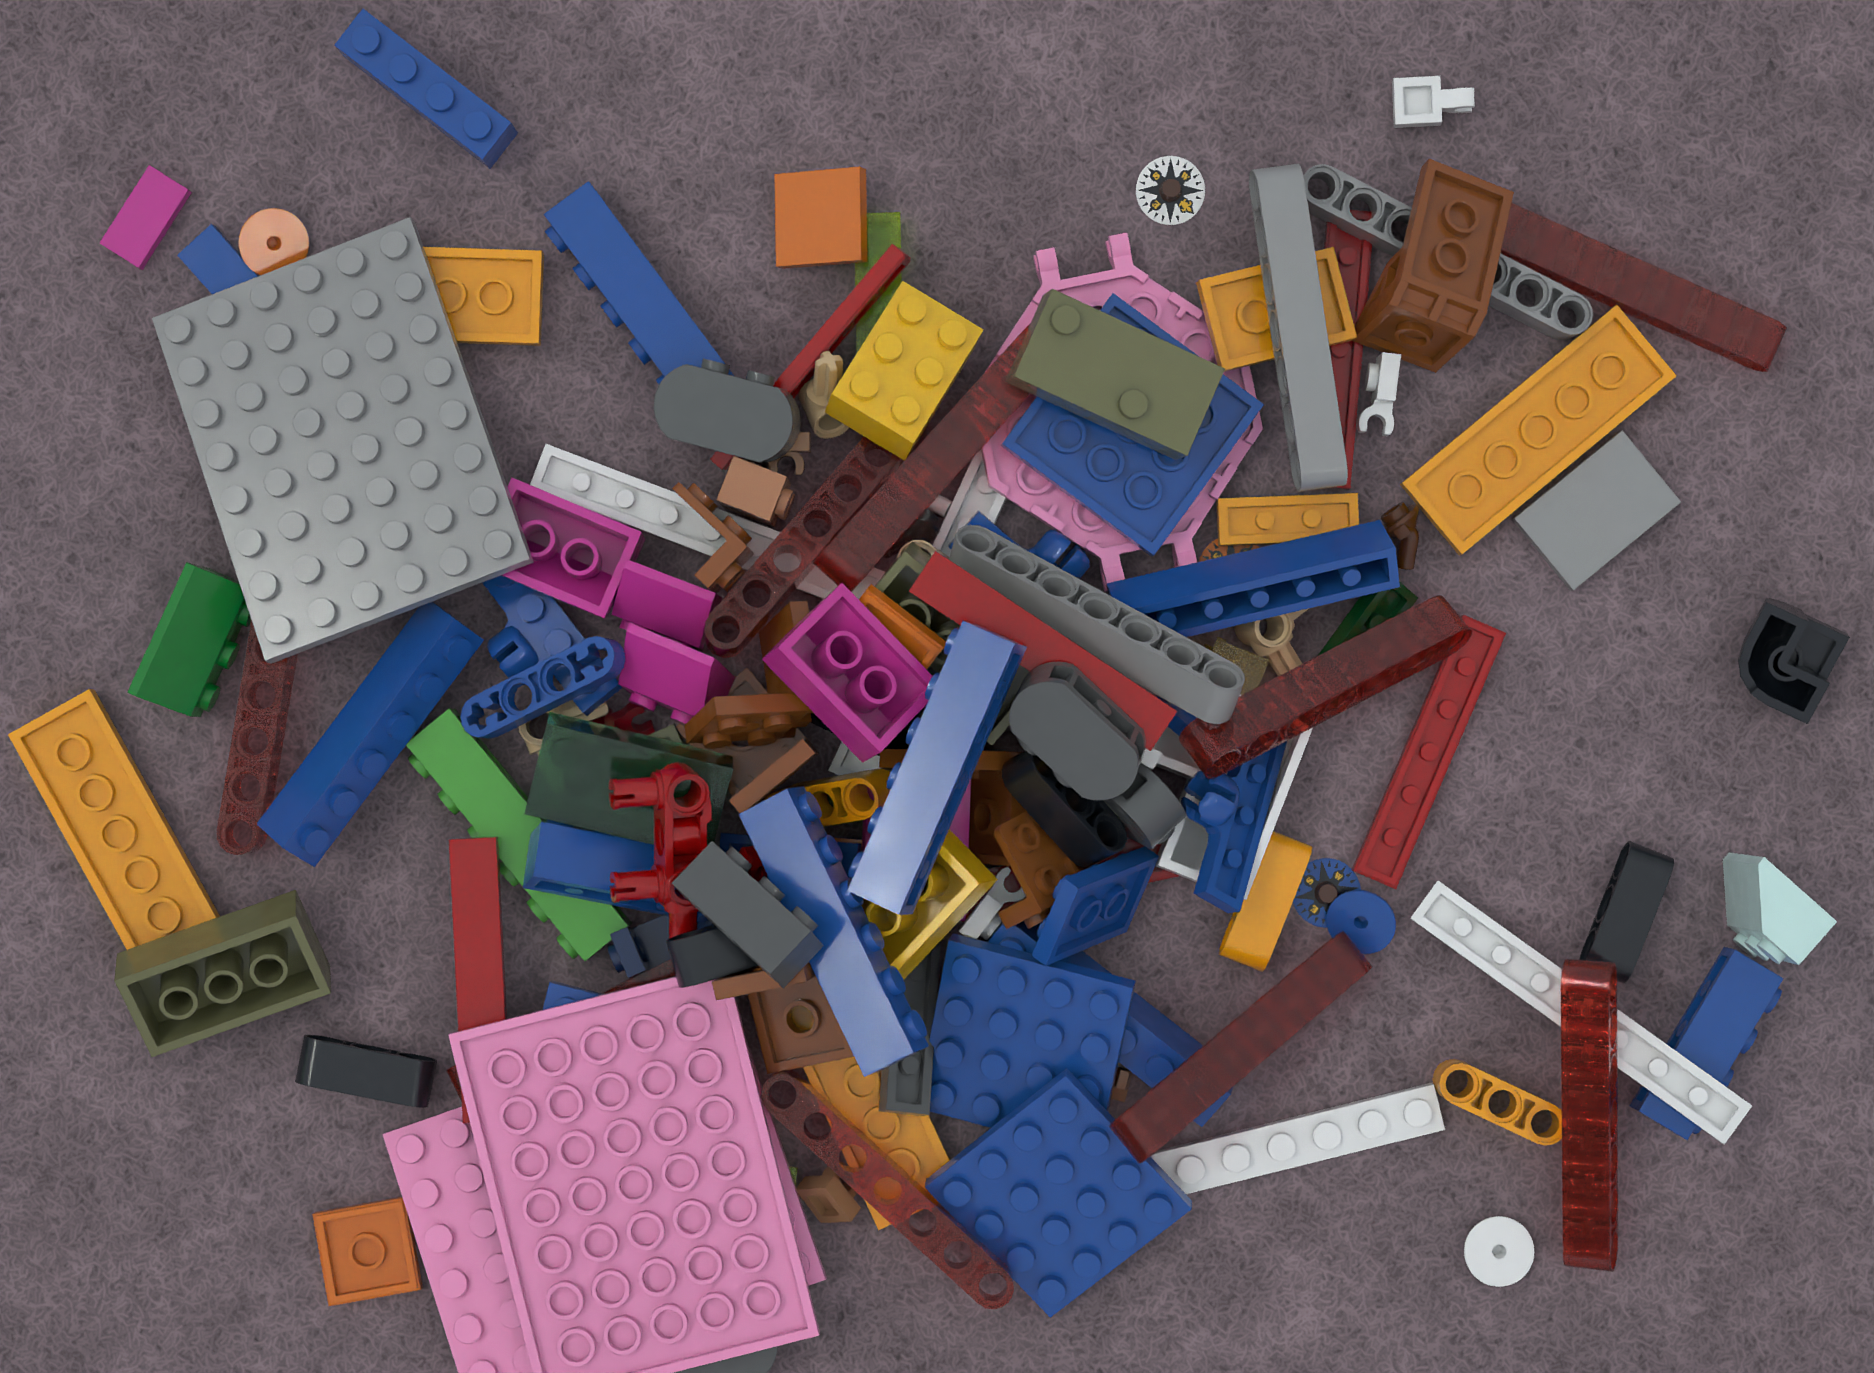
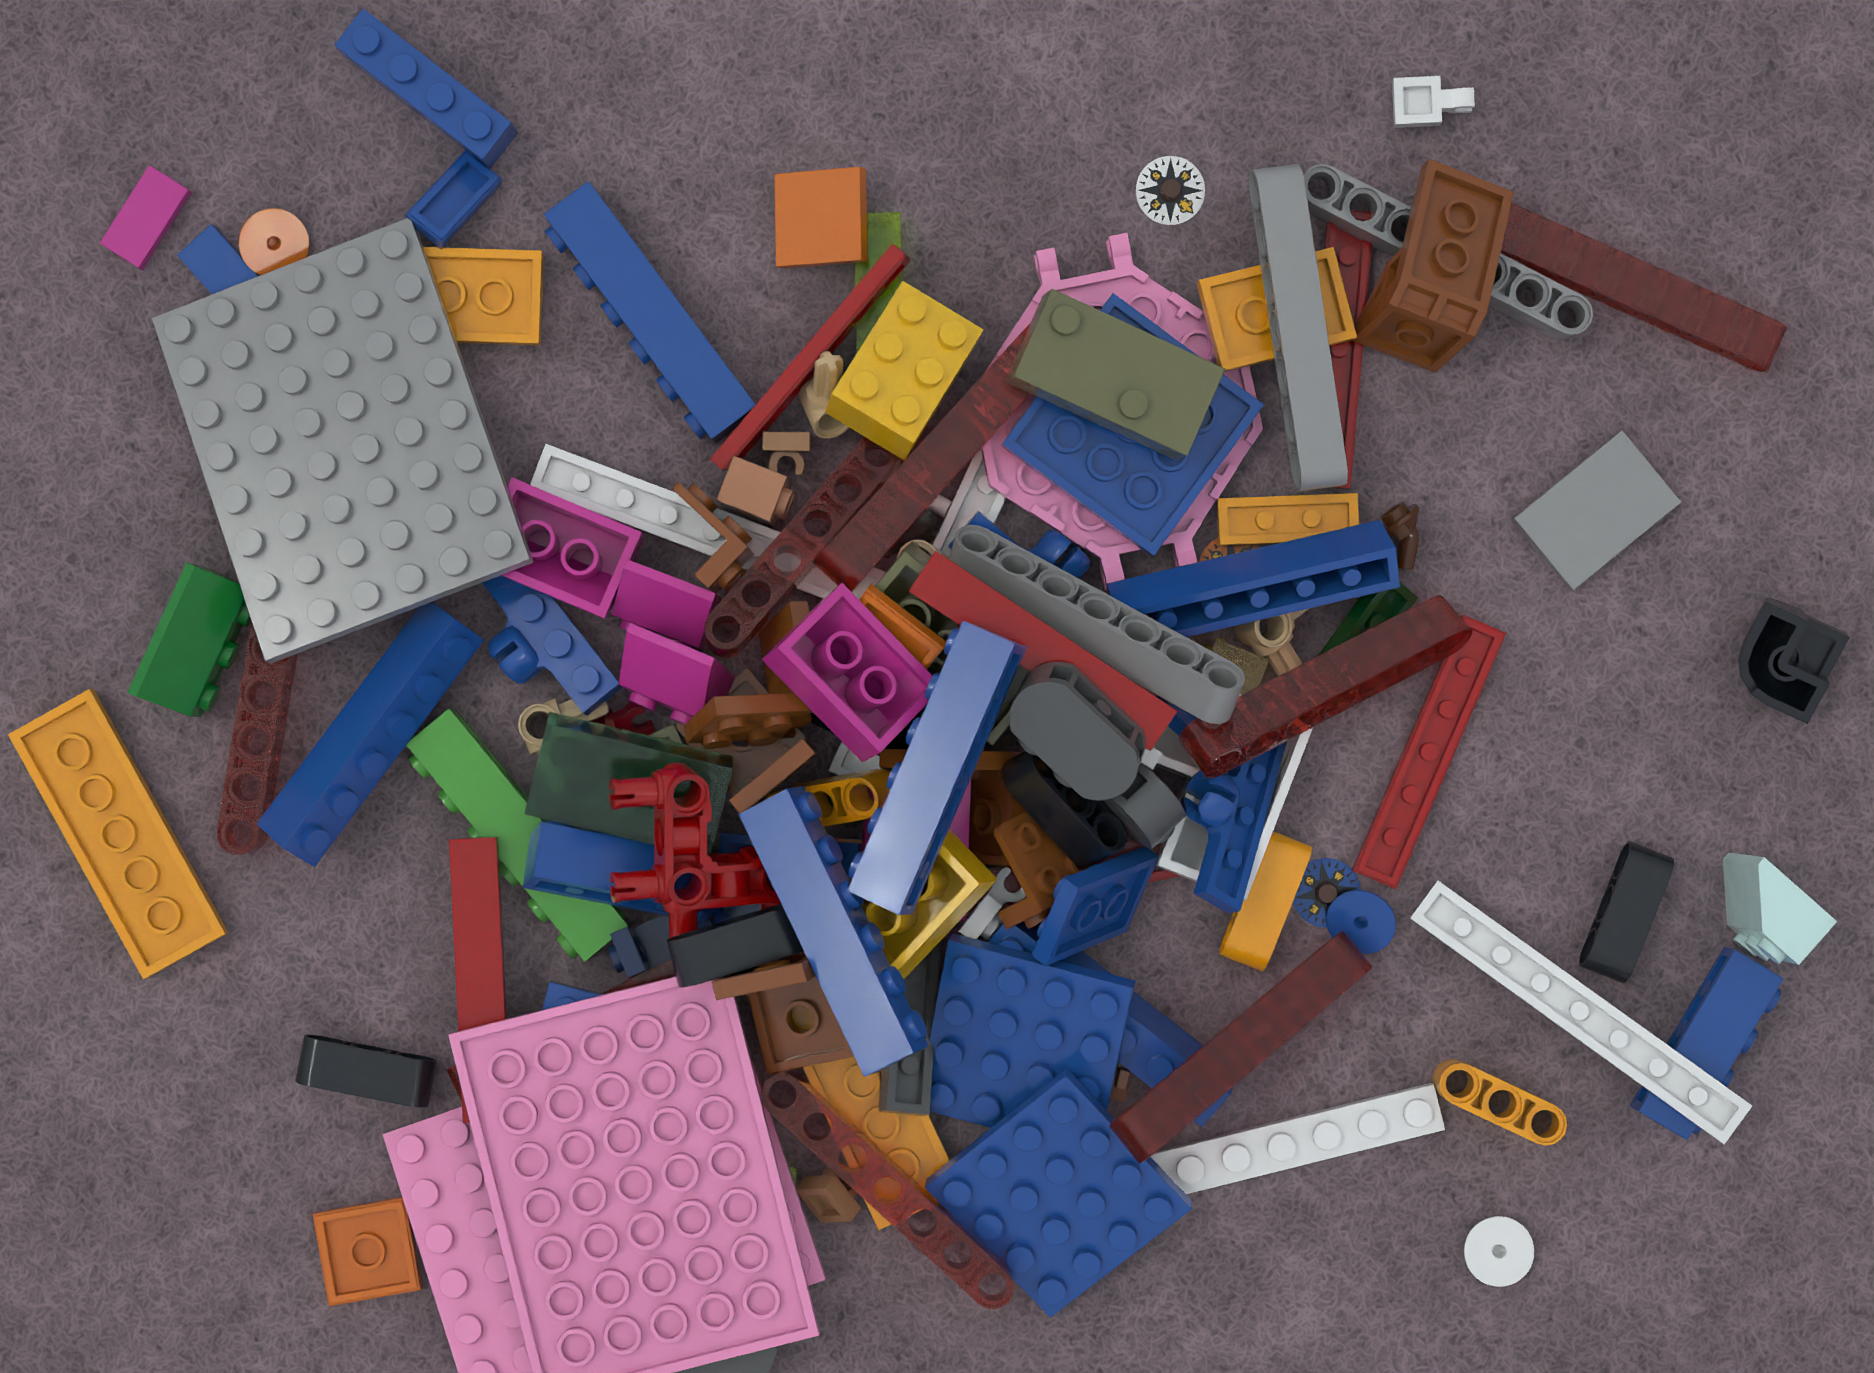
olive brick [114,890,331,1057] -> none
blue beam [460,636,626,739] -> none
dark grey brick [654,358,801,463] -> none
dark grey brick [672,841,824,989] -> none
white plate [1356,352,1401,437] -> none
light orange plate [1400,305,1677,556] -> none
clear red beam [1561,959,1618,1272] -> none
none -> blue tile [405,150,502,249]

